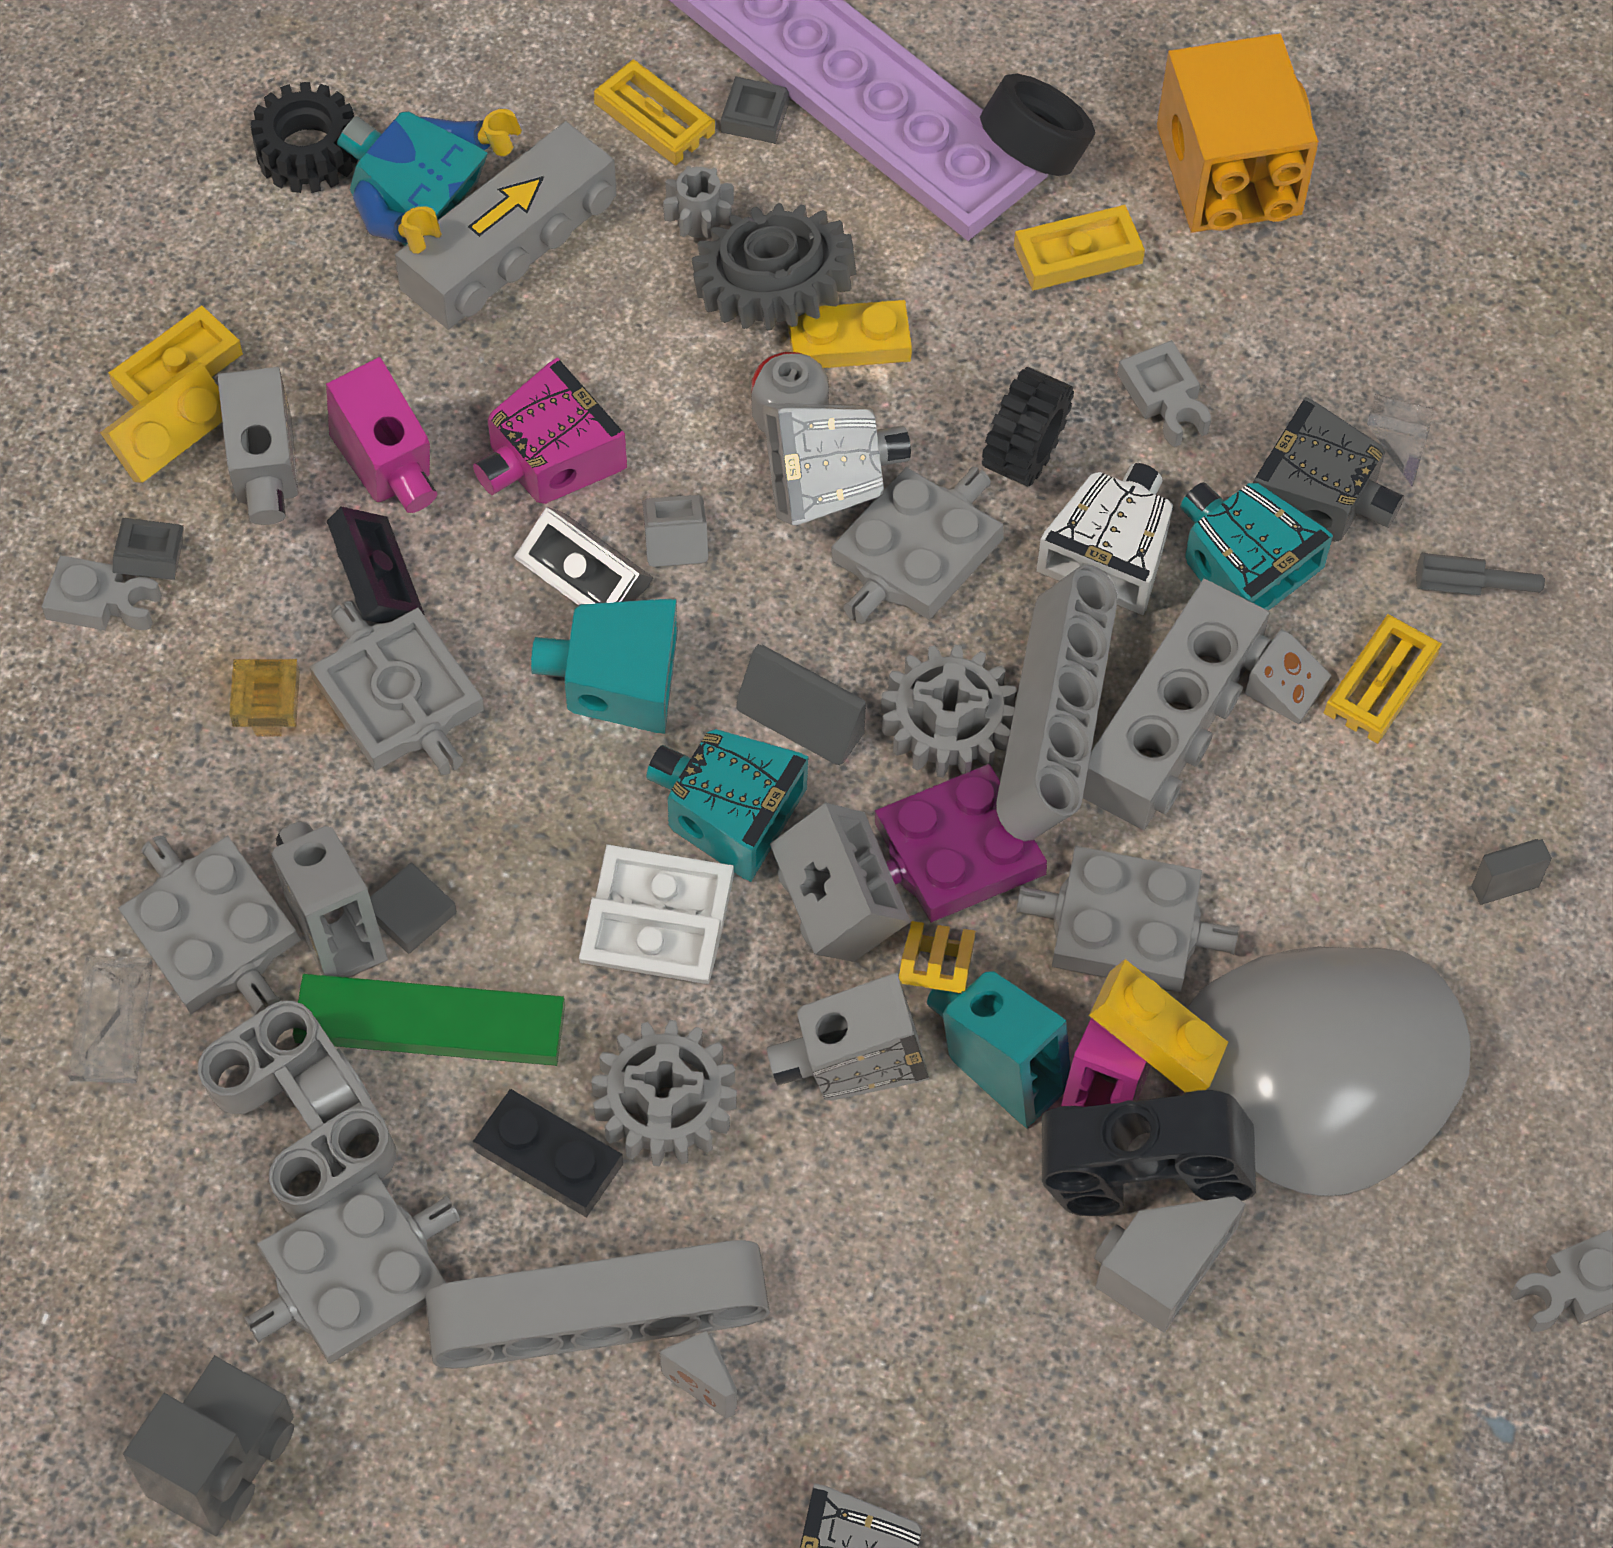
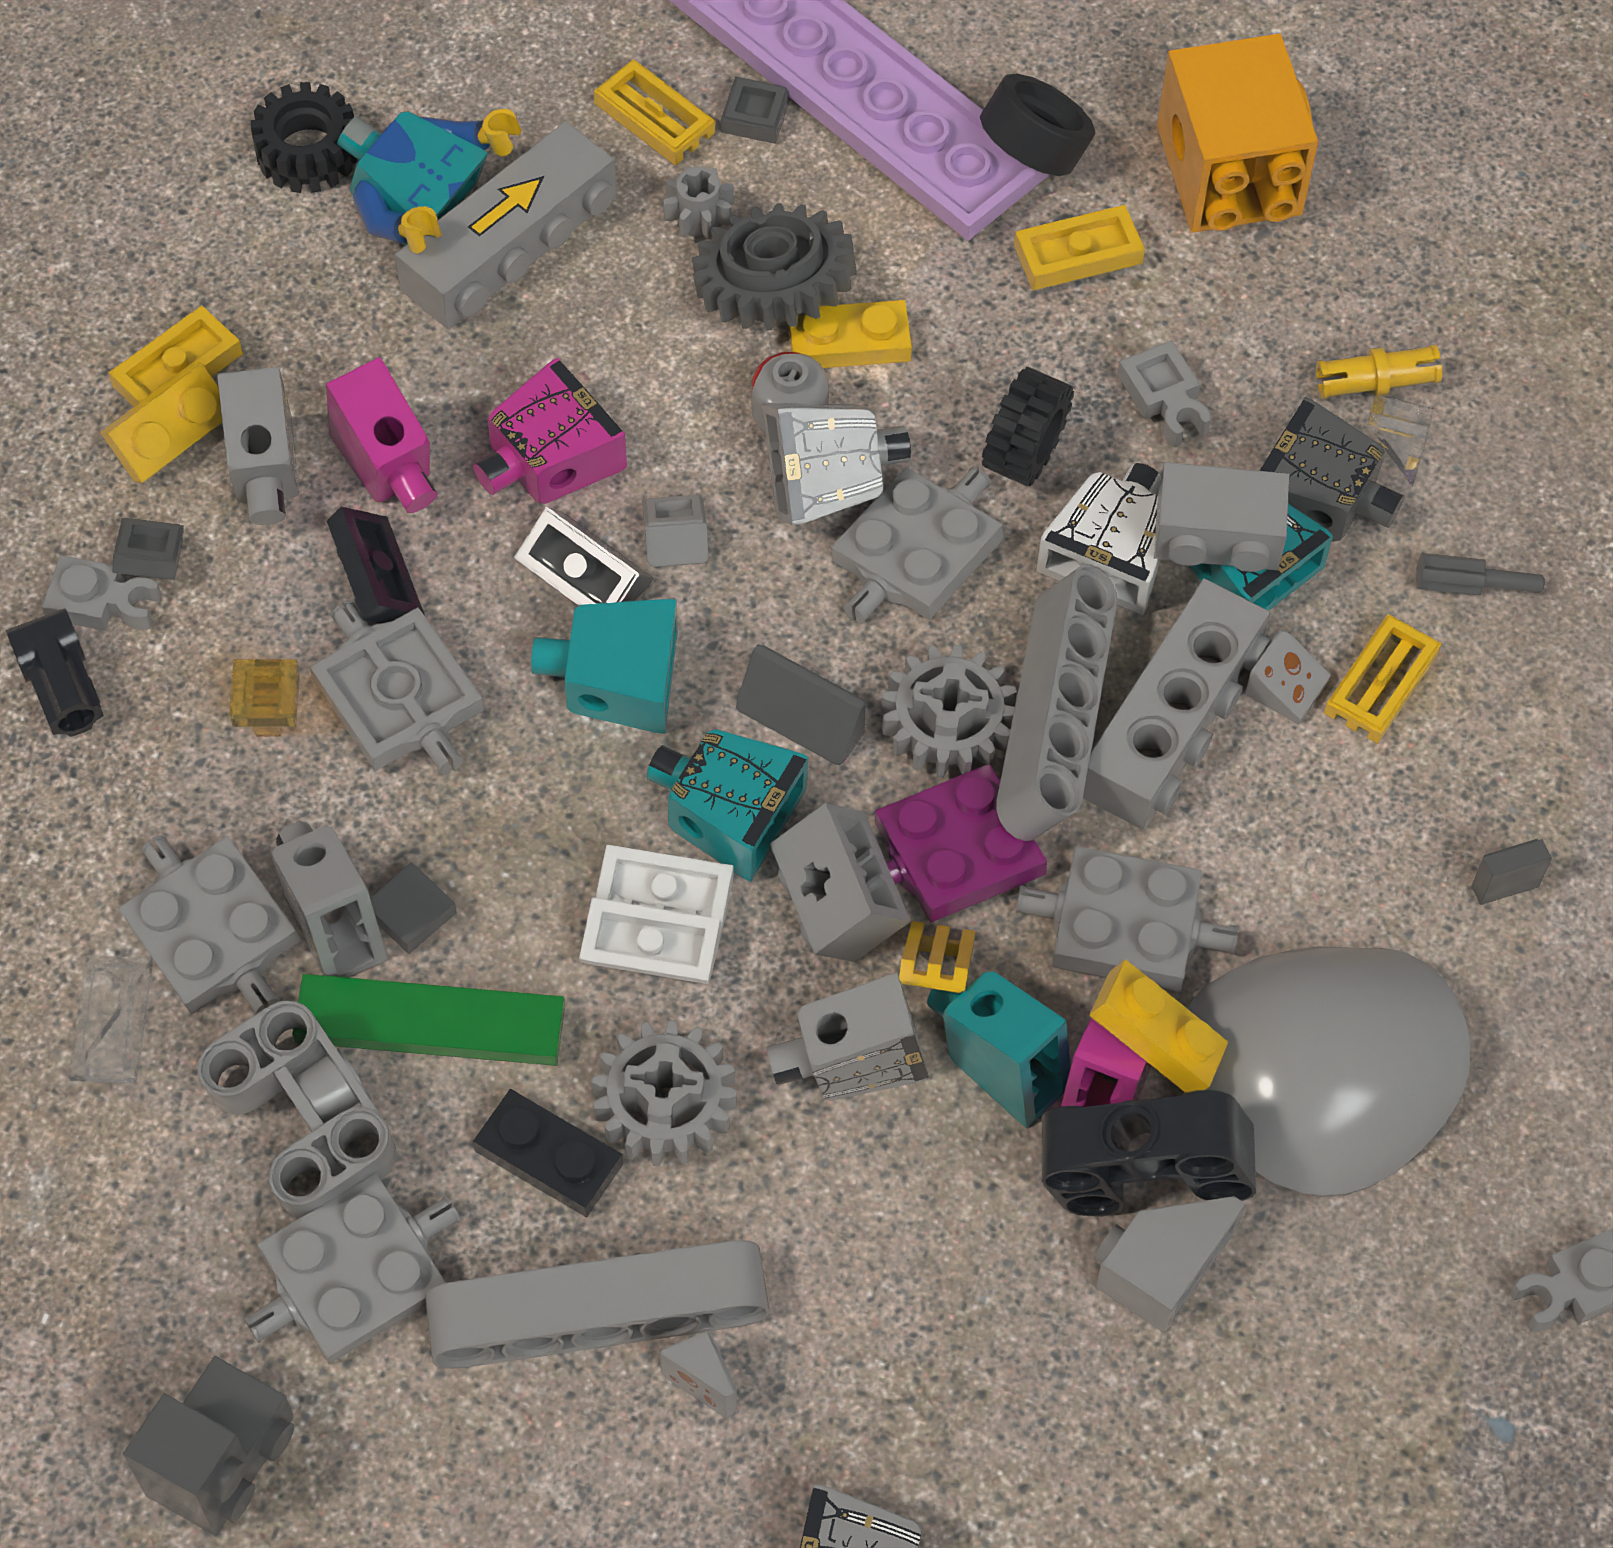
none -> black piece [5,608,104,737]
none -> light grey brick [1154,462,1289,572]
none -> yellow pin [1316,344,1442,399]

